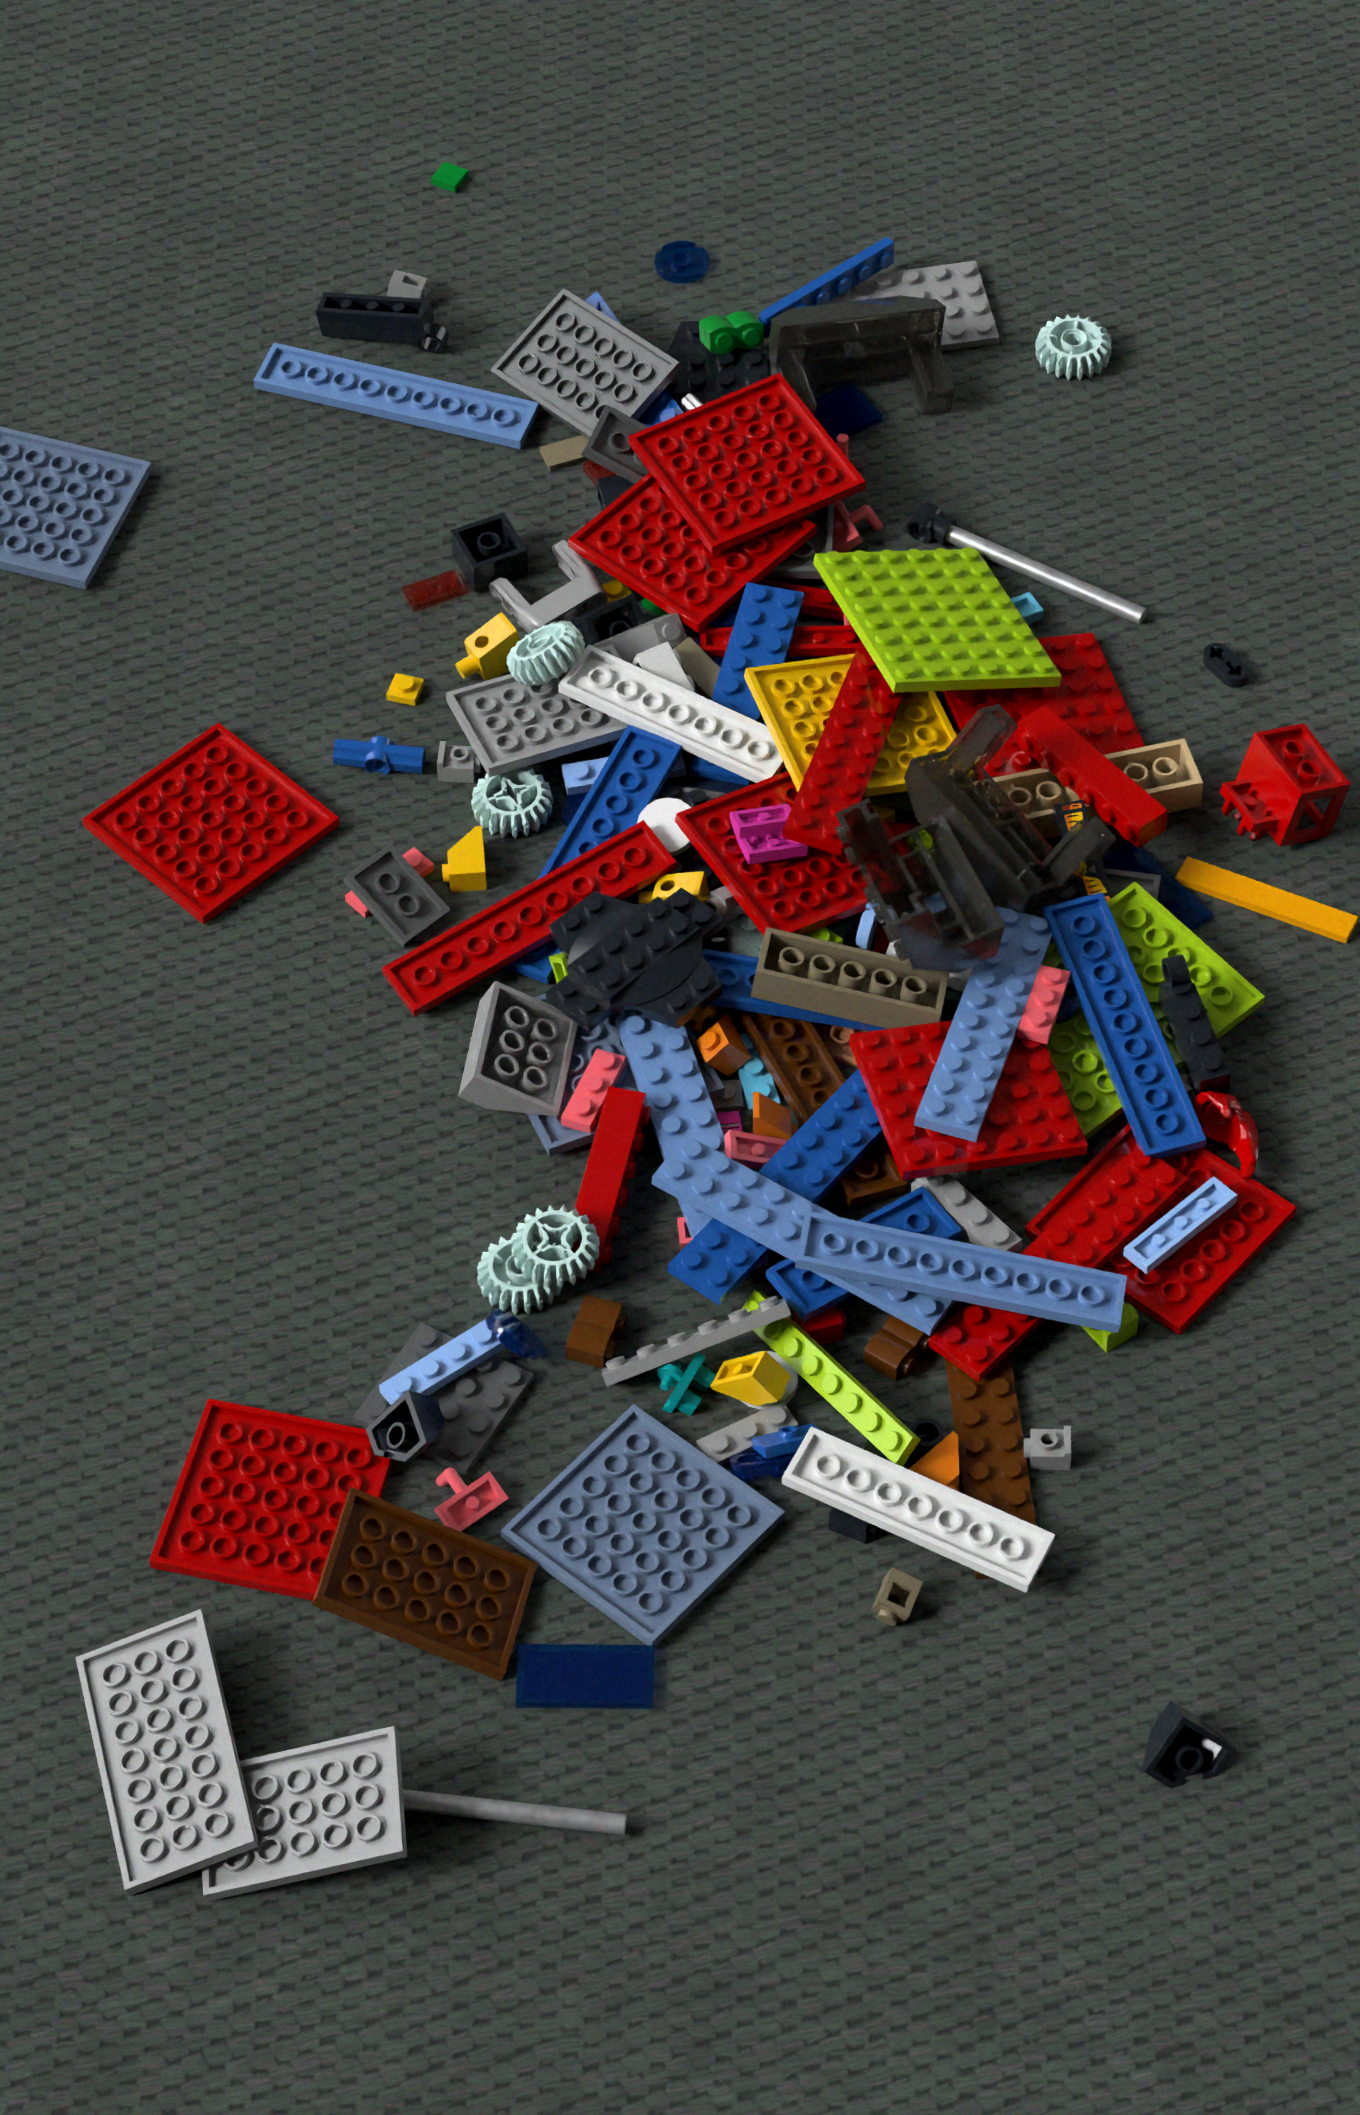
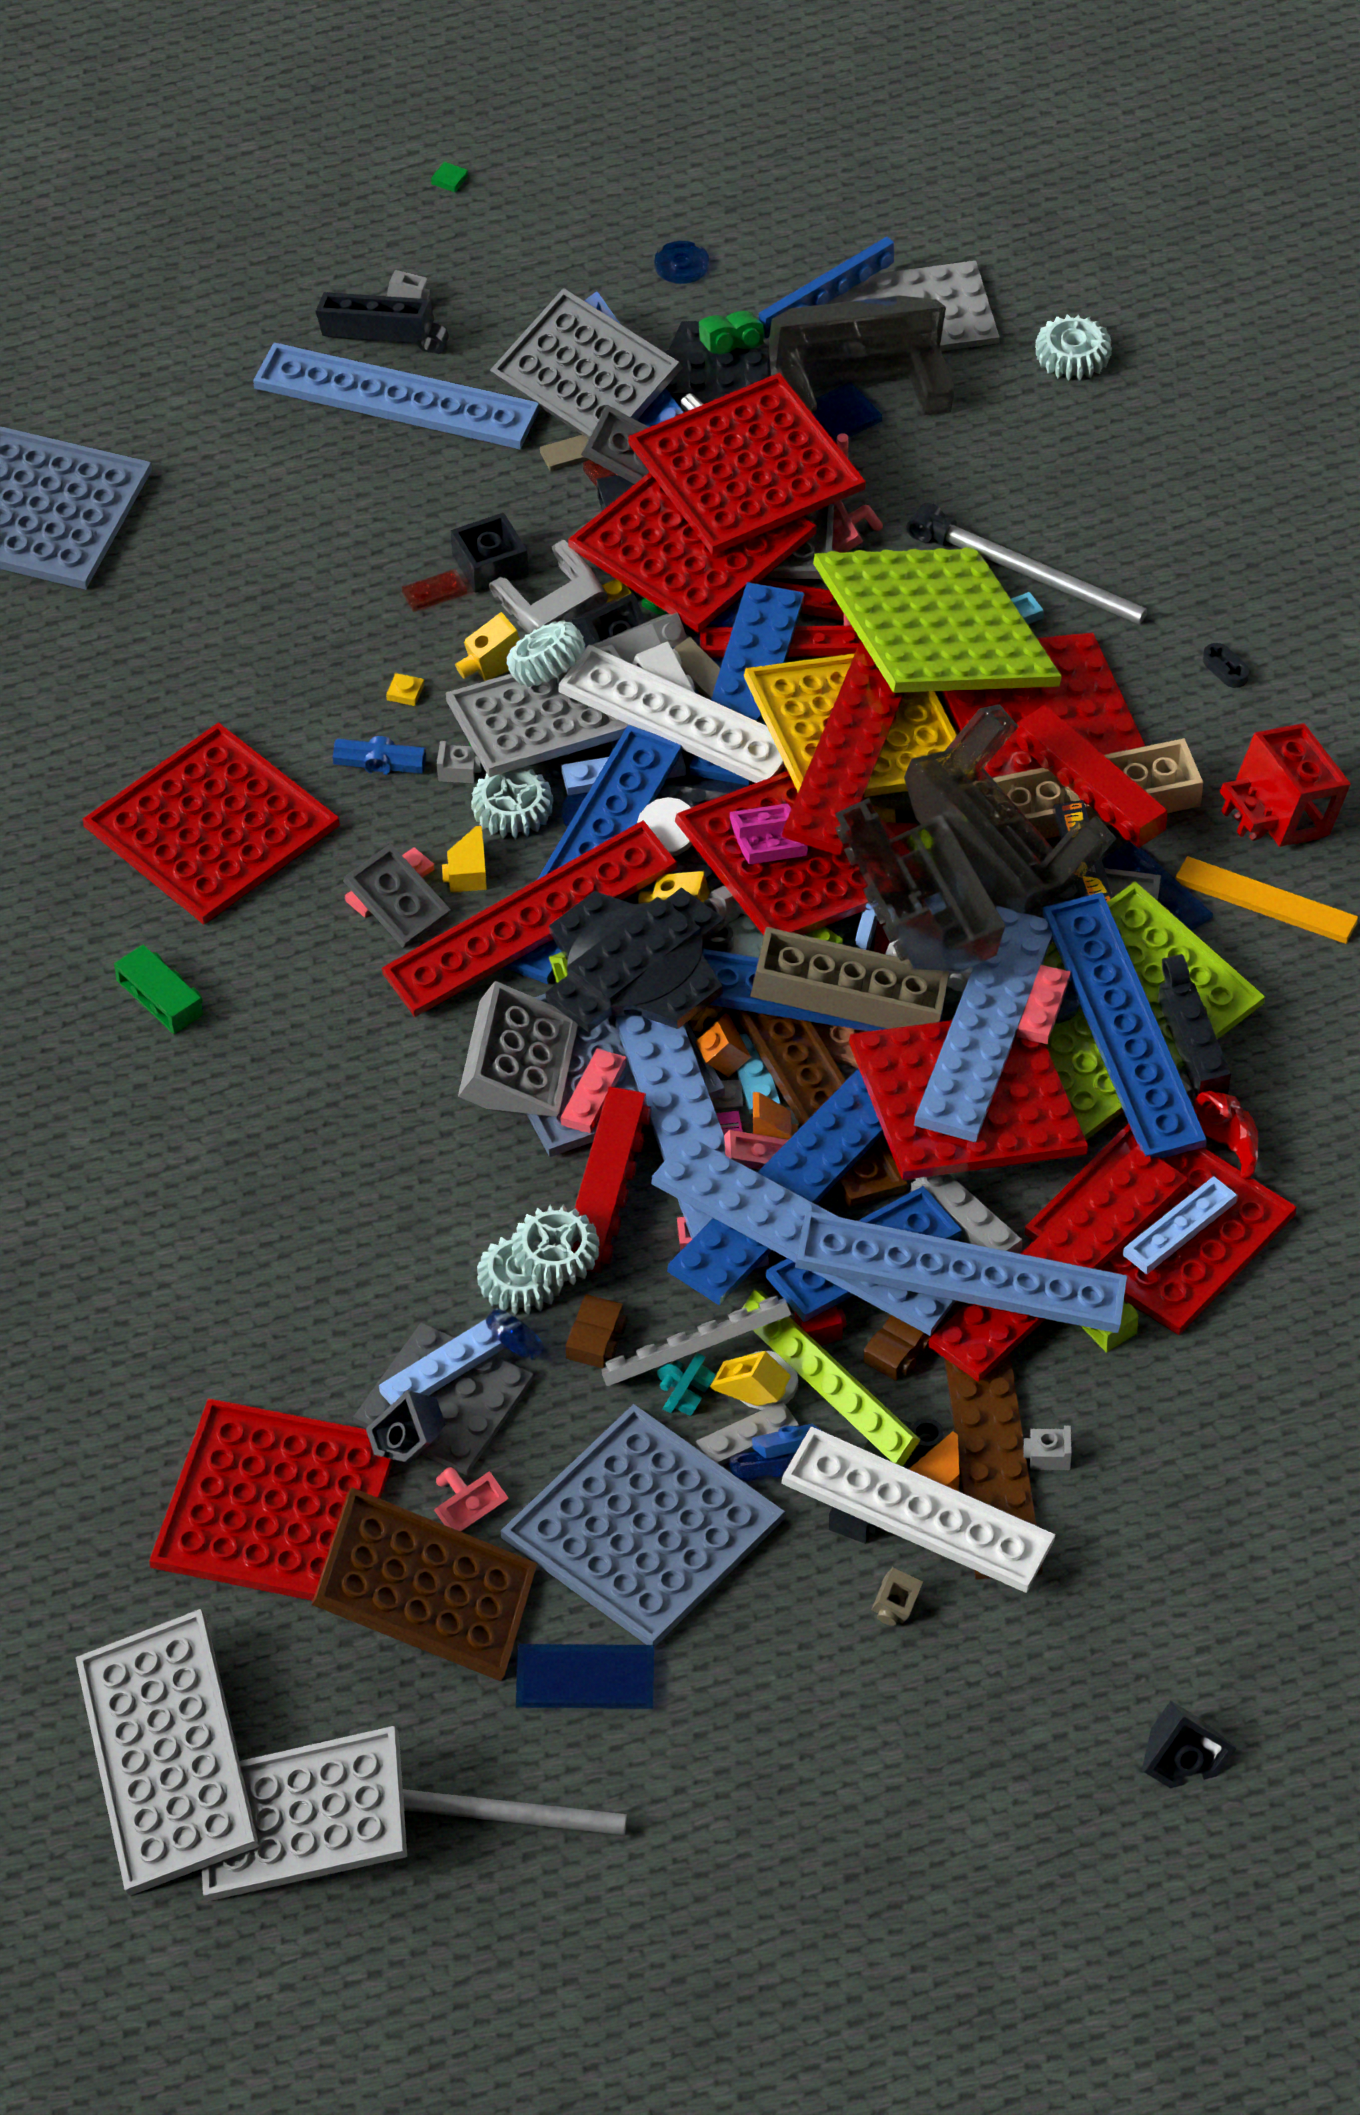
none -> green brick [114,944,203,1034]

